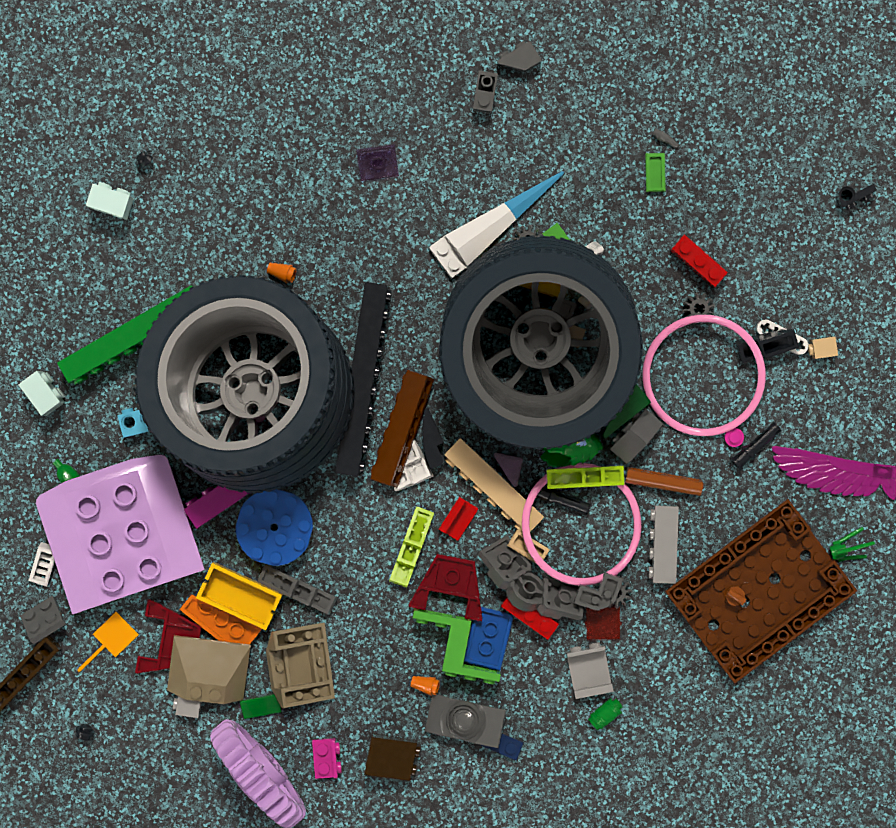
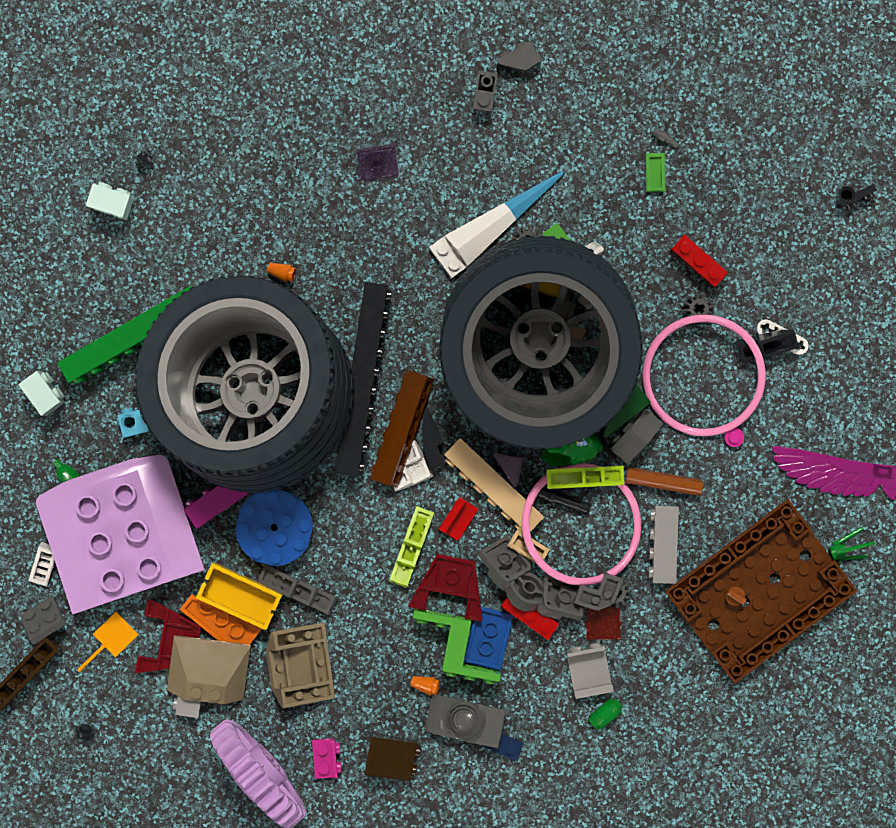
green slope [240,694,282,719] -> none
black pin [729,422,782,471] -> none
tan brick [808,337,838,359] -> none

